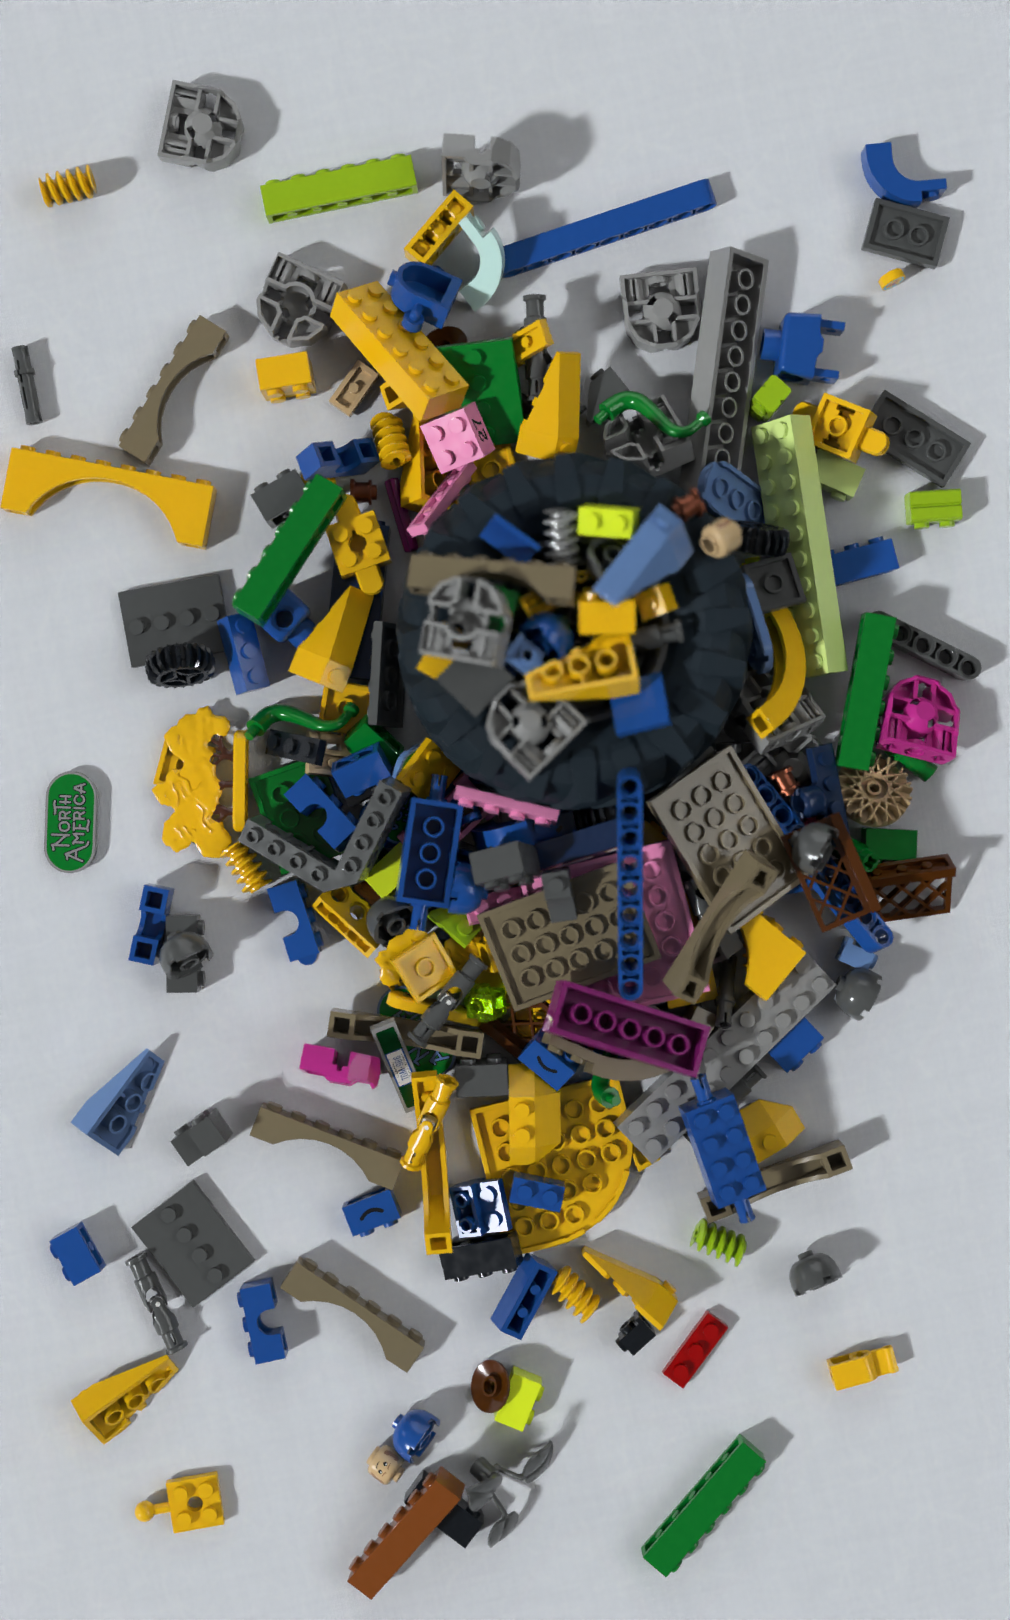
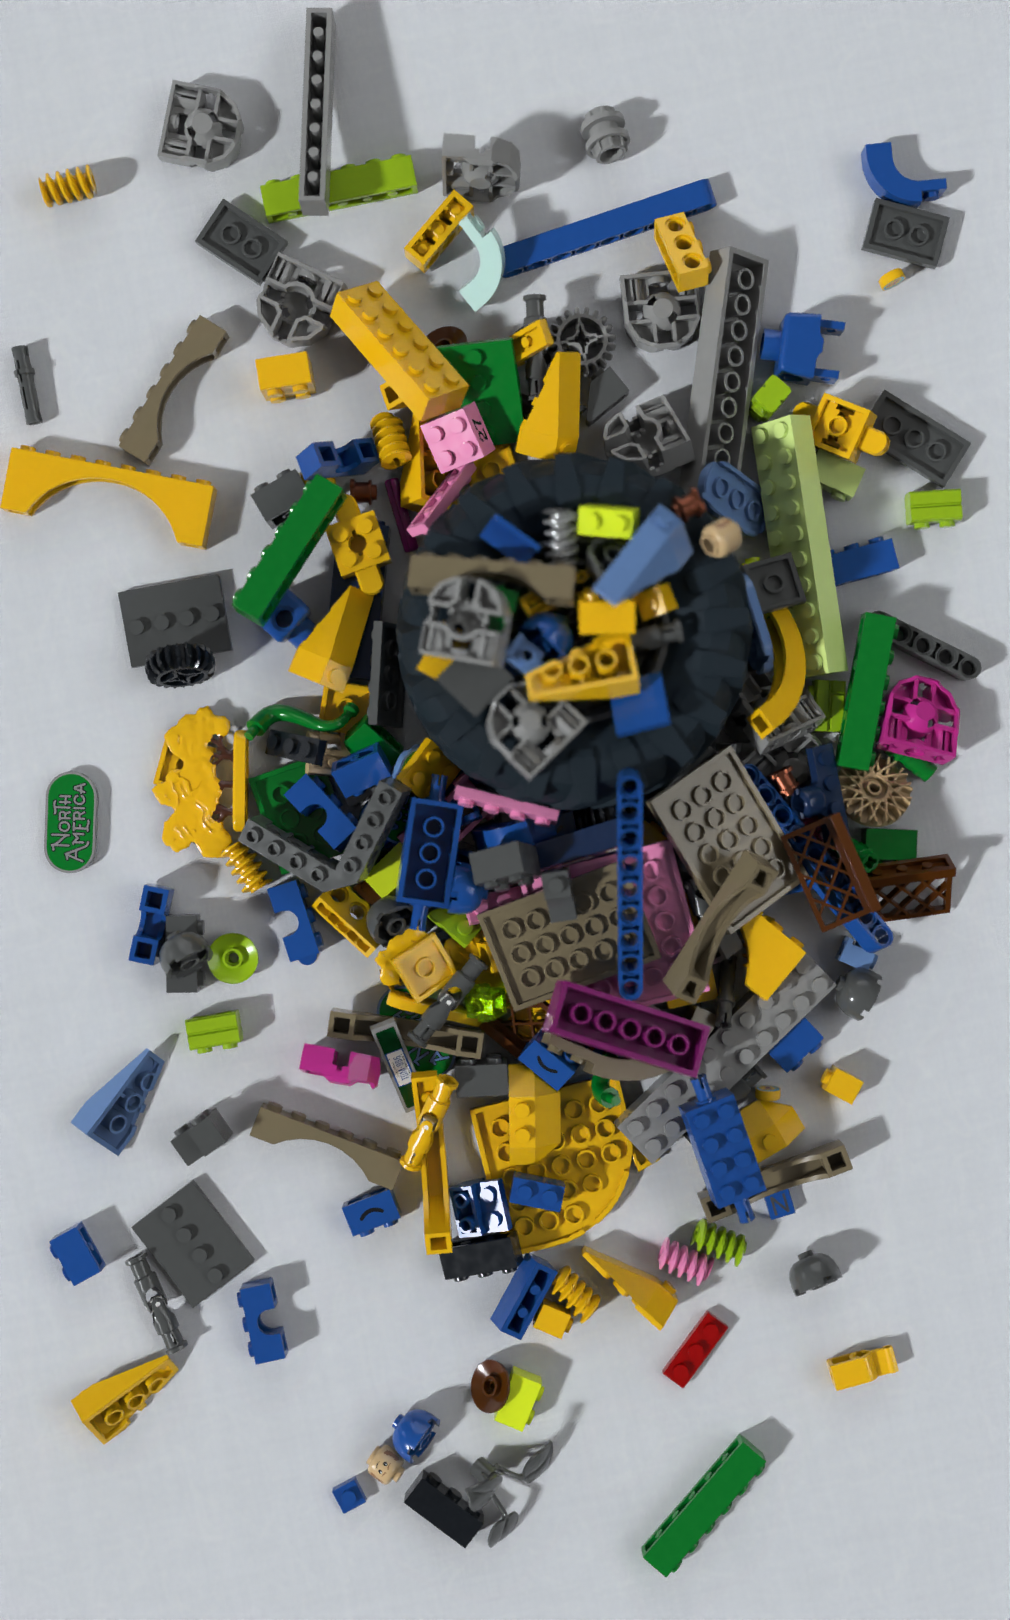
yellow plate [135,1471,225,1533] -> none
blue brick [217,614,270,695] -> none
dark tan arch [280,1256,425,1373] -> none
tan plate [329,360,379,417] -> none
dark orange brick [347,1466,465,1600] -> none
blue piece [387,262,463,333] -> none
green animal [594,391,712,438] -> none
black brick [615,1310,656,1356] -> none
black gear [732,520,790,557] -> none
dark grey cylinder [789,822,839,877] -> none
none -> lime brick [185,1010,243,1054]
none -> dark grey plate [195,199,288,286]
none -> lime dish [207,933,258,984]
none -> light grey brick [299,8,336,216]
none -> blue plate [332,1476,367,1514]
none -> yellow brick [533,1298,573,1339]
none -> light grey gear [547,307,616,377]
none -> light grey piece [580,105,630,164]
none -> yellow brick [654,212,712,293]
none -> bright pink piece [658,1237,714,1286]
none -> yellow tile [755,1085,781,1101]
none -> blue tile [764,1189,796,1220]
none -> lime brick [807,680,846,733]
none -> yellow brick [820,1064,864,1105]

